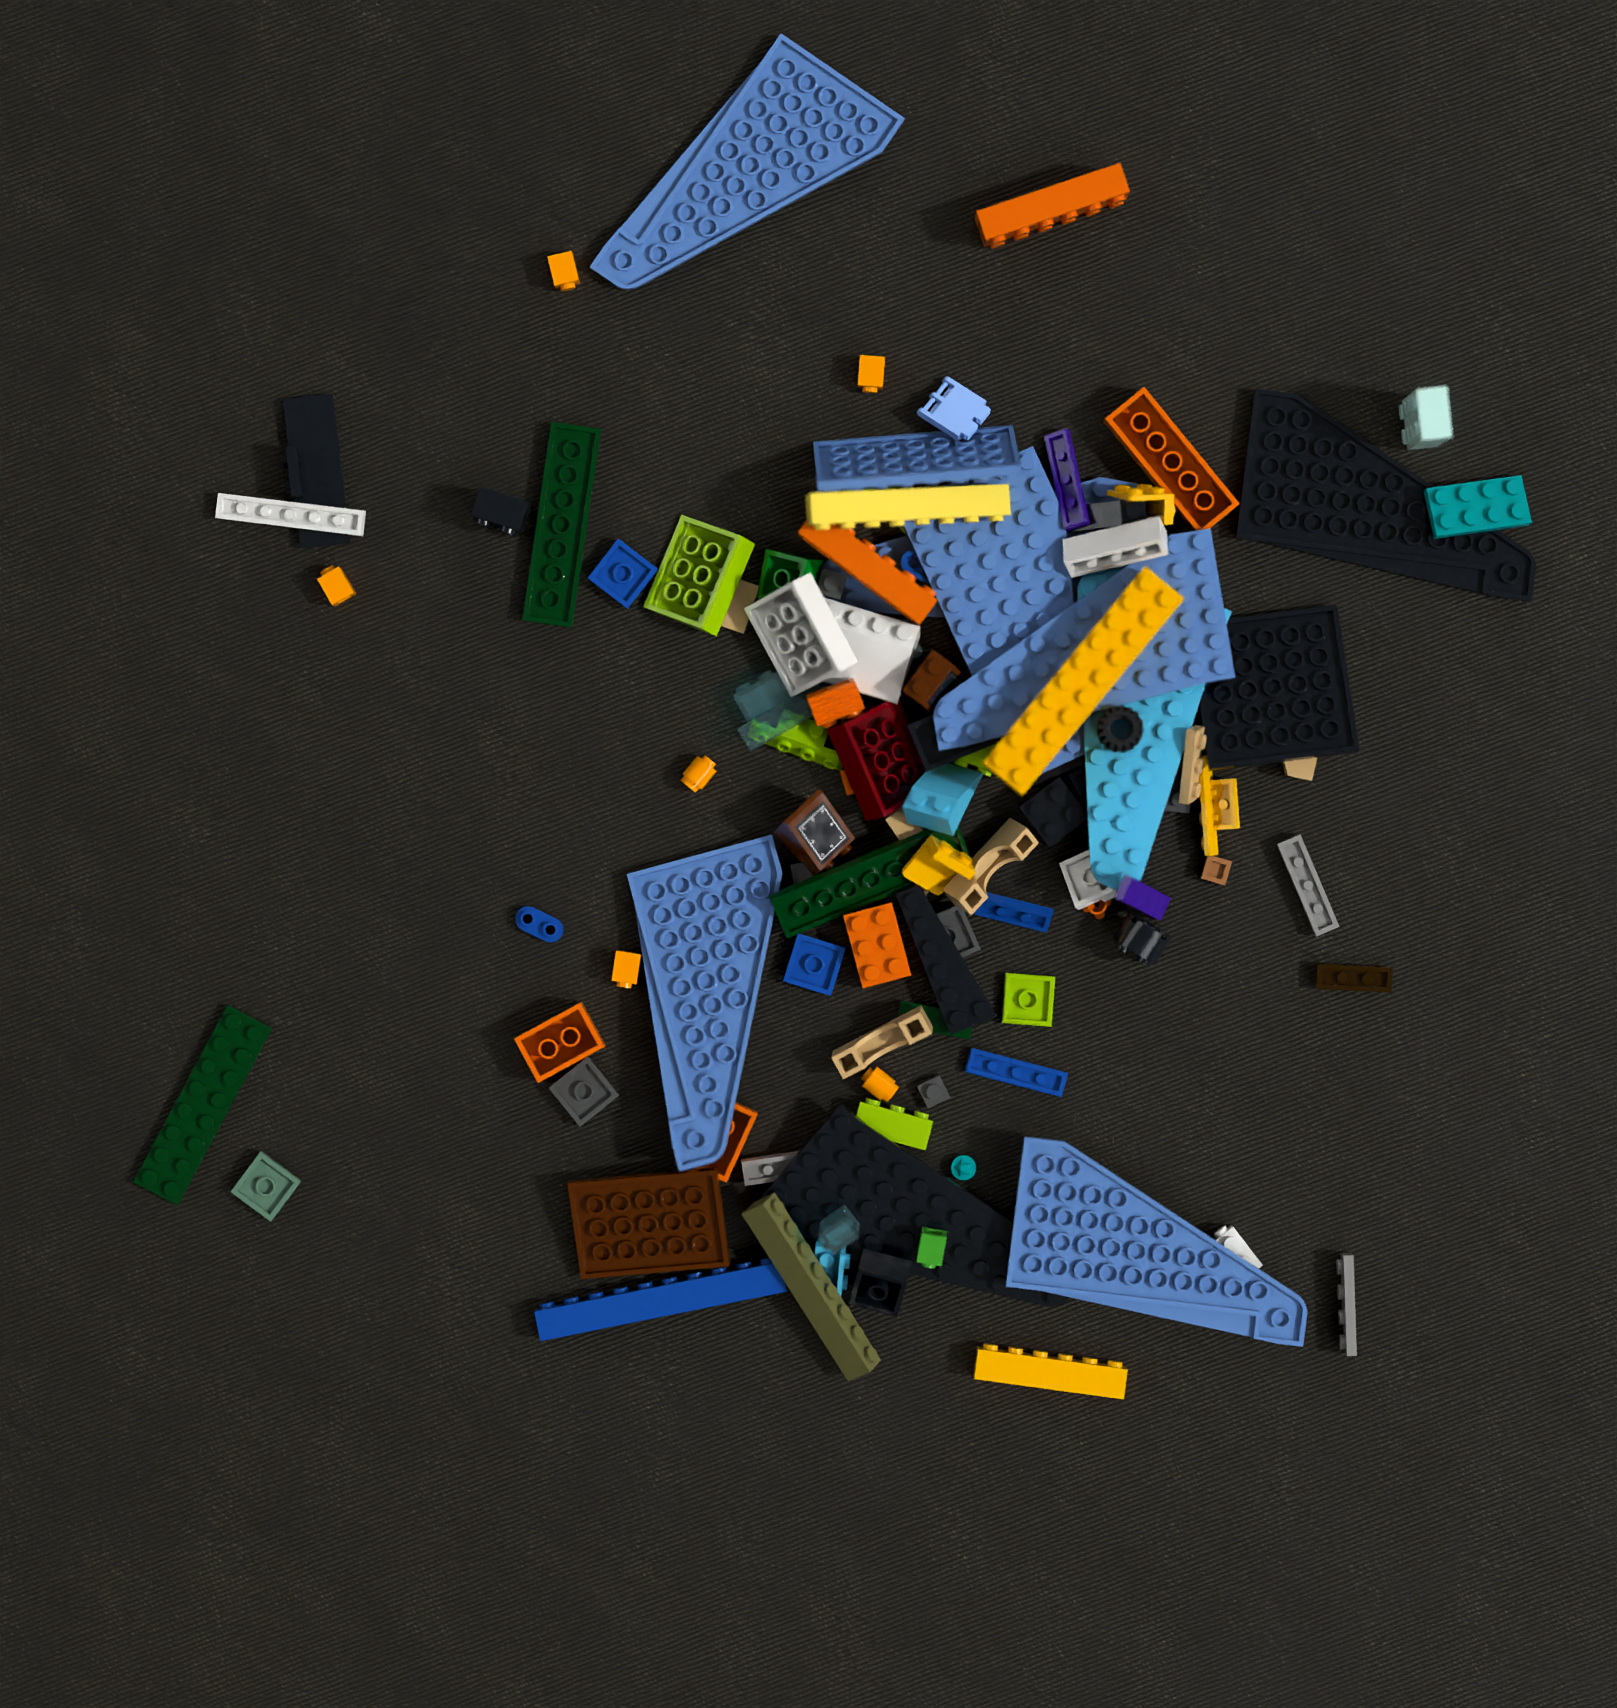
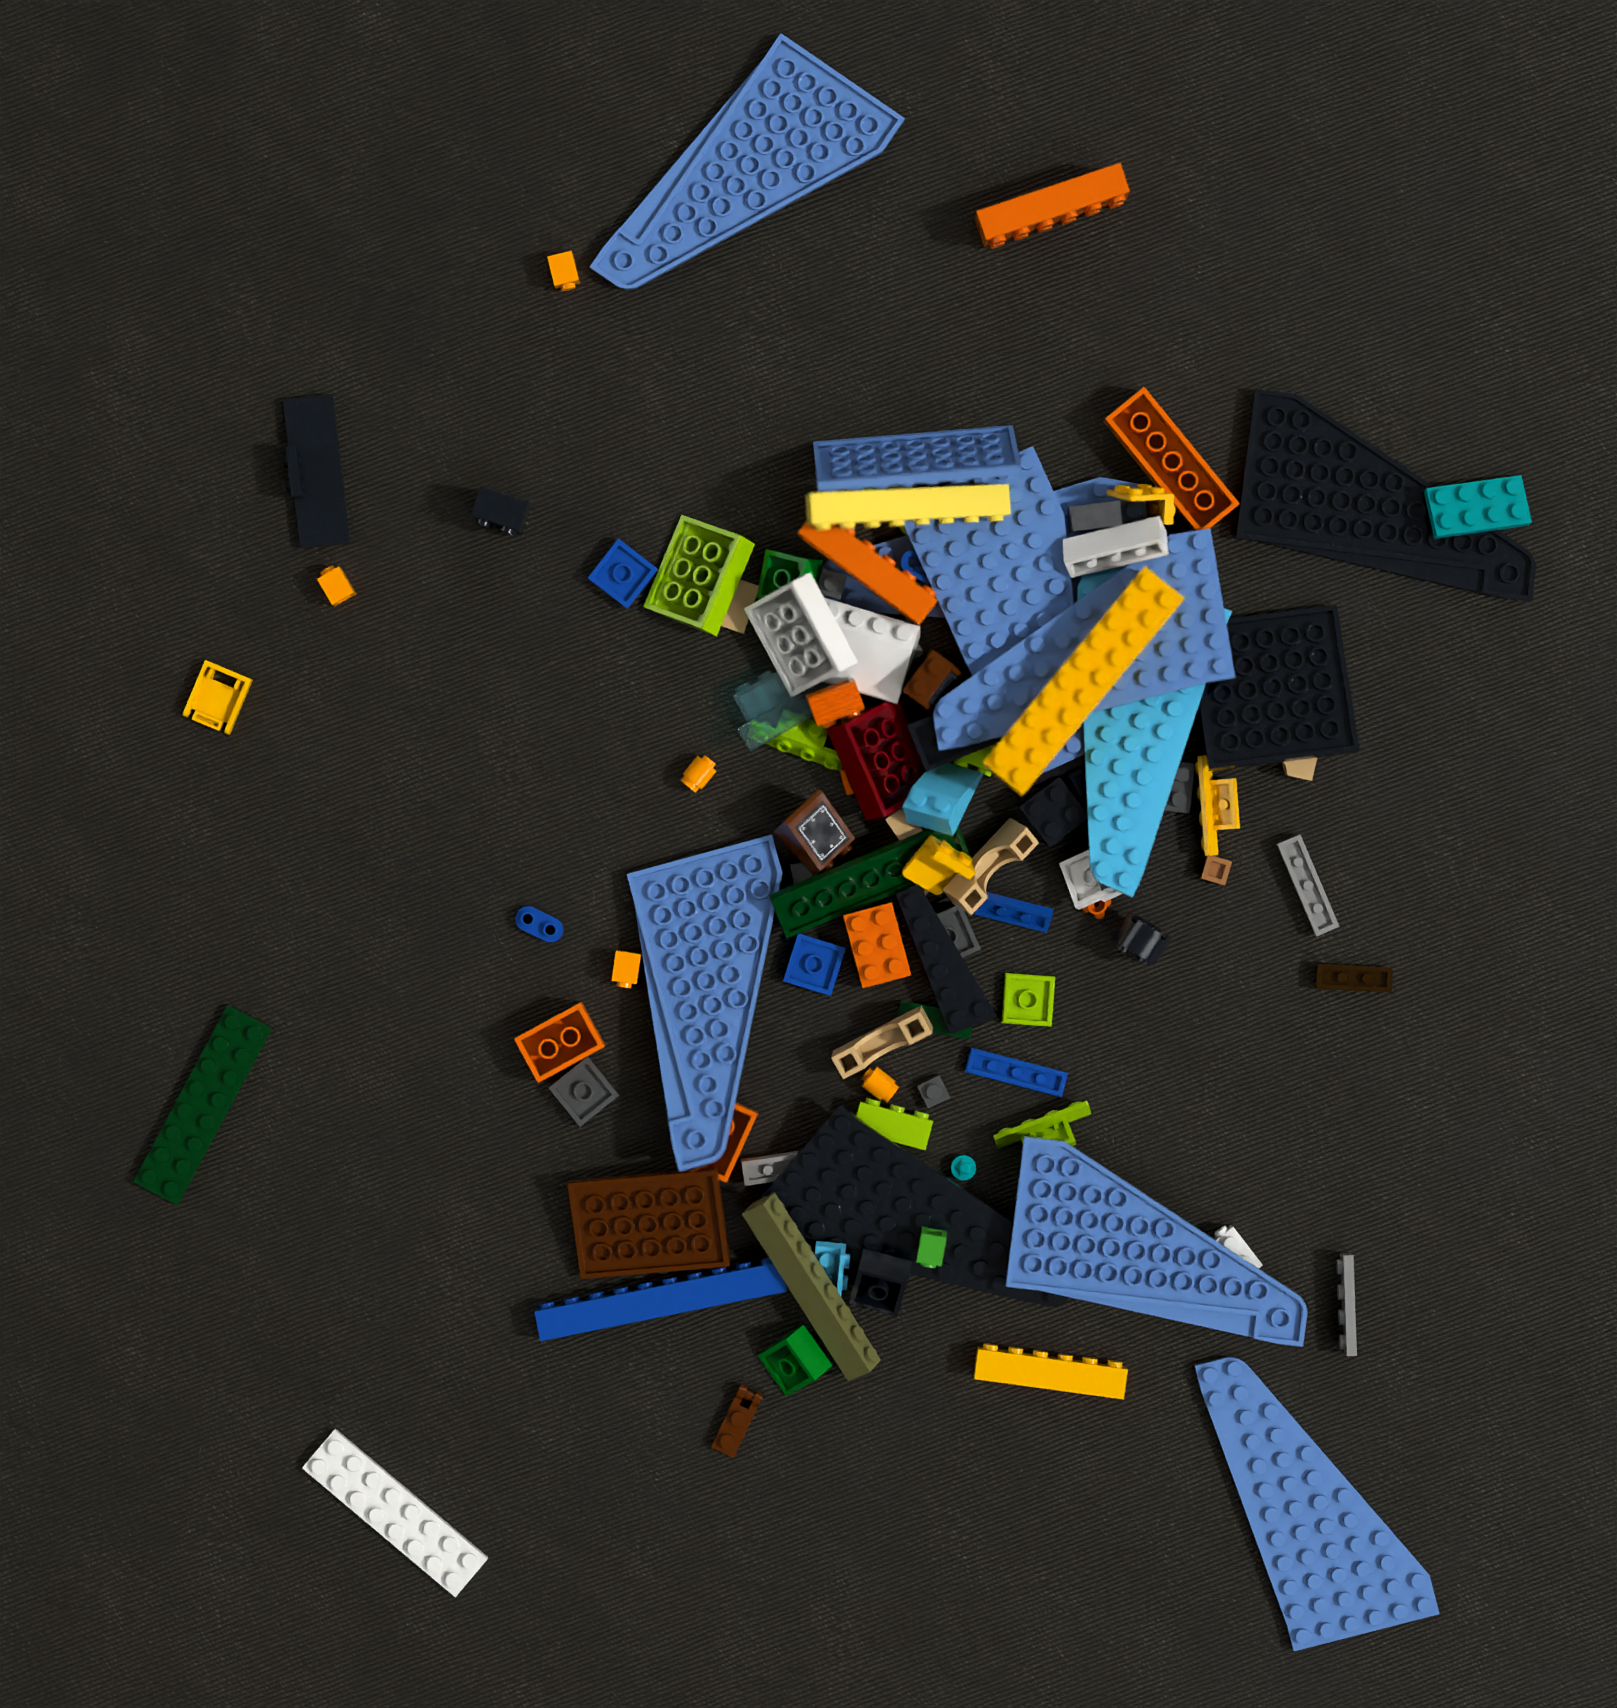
white plate [215,493,366,536] -> none
sand green plate [231,1151,302,1222] -> none
dark green plate [522,422,601,628] -> none
clear light blue brick [818,1204,860,1255] -> none
light orange brick [857,355,885,393] -> none
light blue plate [917,376,991,441] -> none
dark purple tile [1044,428,1090,531] -> none
black tyre [1097,705,1144,753] -> none
dark purple tile [1115,874,1171,921] -> none
tan plate [1179,725,1206,805] -> none
light aqua brick [1399,386,1452,450] -> none
none -> yellow container [183,660,253,735]
none -> white plate [302,1429,488,1597]
none -> reddish brown plate [711,1384,764,1458]
none -> green slope [758,1325,833,1396]
none -> lime bracket [993,1101,1091,1148]
none -> medium blue wing [1194,1356,1439,1651]

